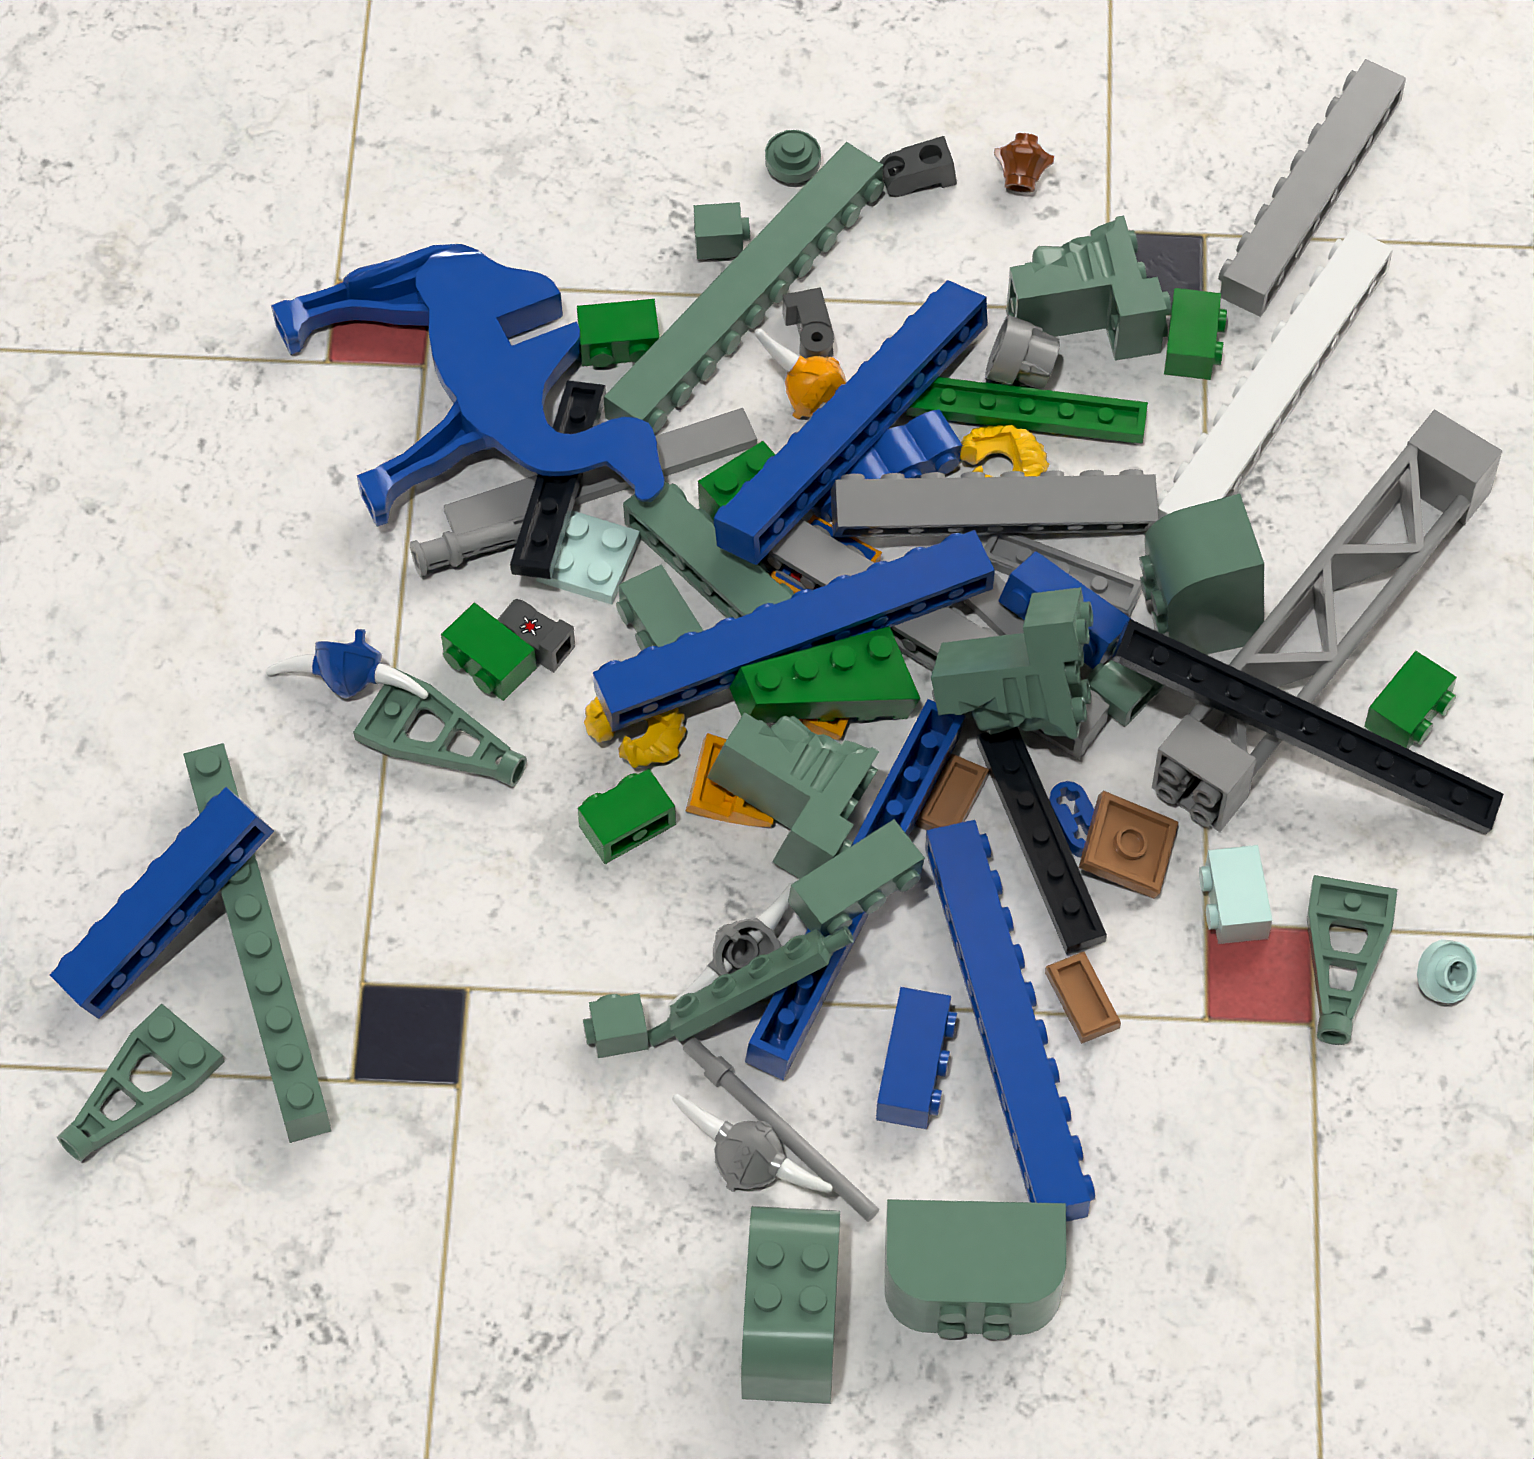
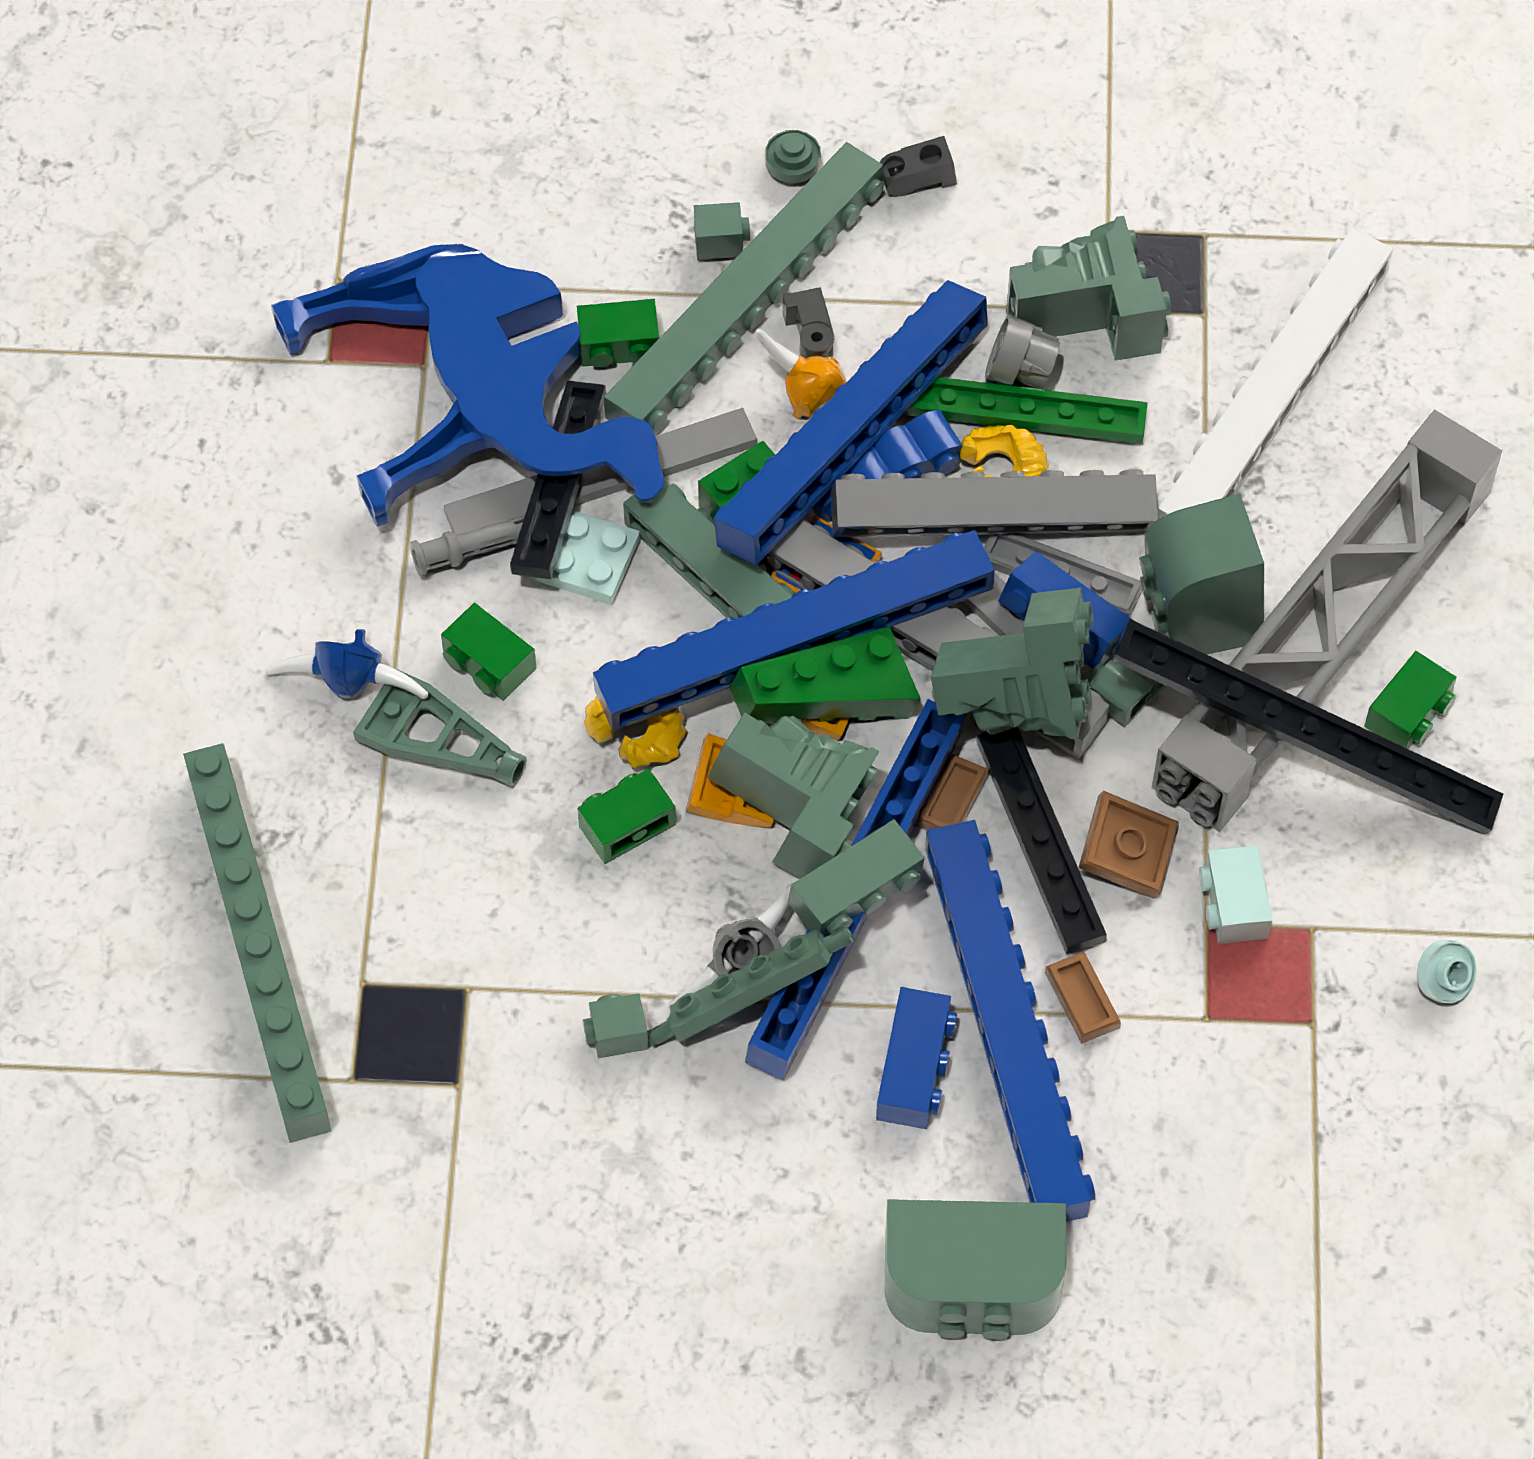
blue brick [50,787,274,1019] -> none
sand green plate [57,1003,224,1162] -> none
dark grey leg [497,599,575,673] -> none
sand green brick [616,564,704,651] -> none
light grey helmet [672,1094,833,1193] -> none
light grey bar [683,1037,879,1222] -> none
sand green brick [741,1206,840,1404] -> none
dark orange rock [994,133,1054,192] -> none
blue beam [1049,781,1094,858] -> none
green brick [1164,288,1227,380] -> none
light grey brick [1218,59,1406,317] -> none
sand green plate [1307,875,1398,1045] -> none

